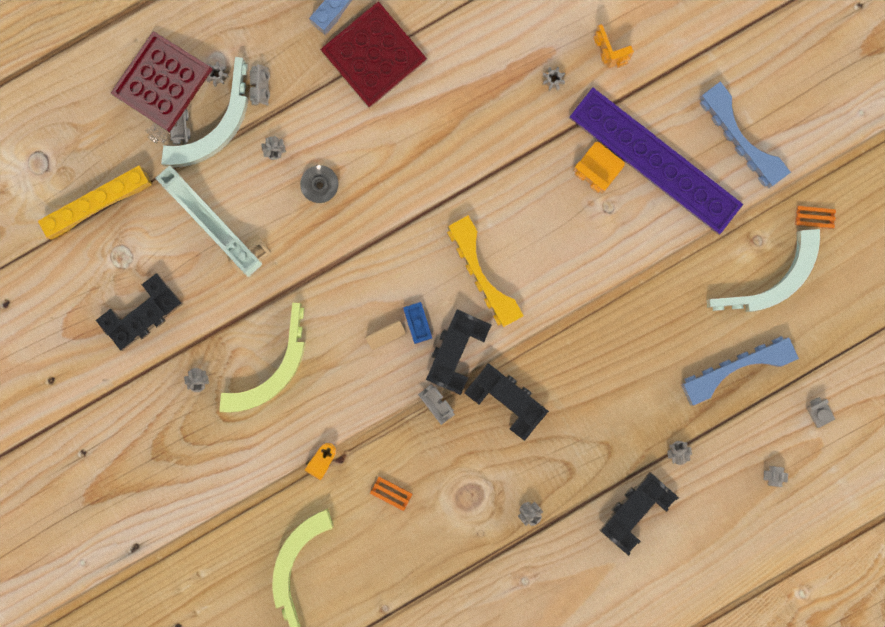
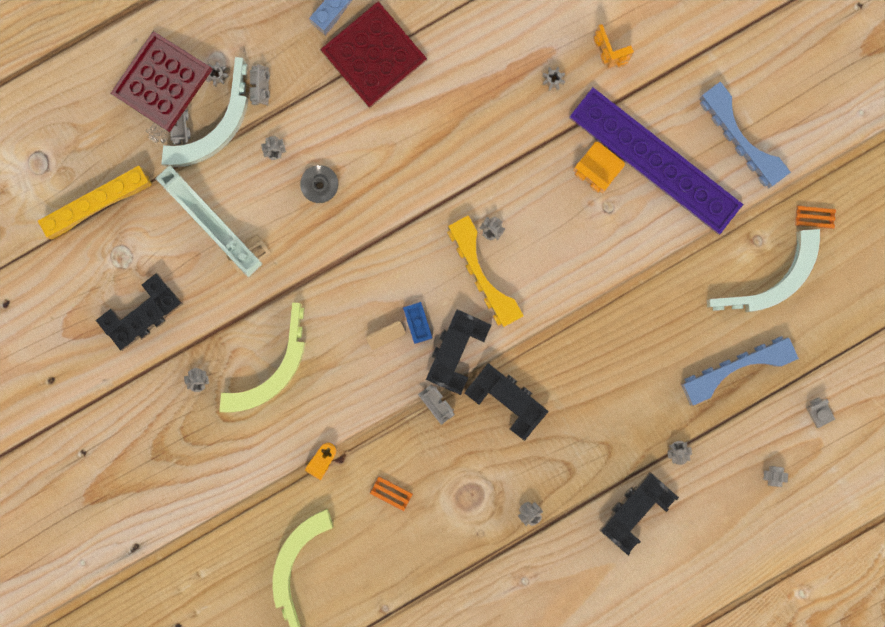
none -> light grey gear [480,217,505,241]

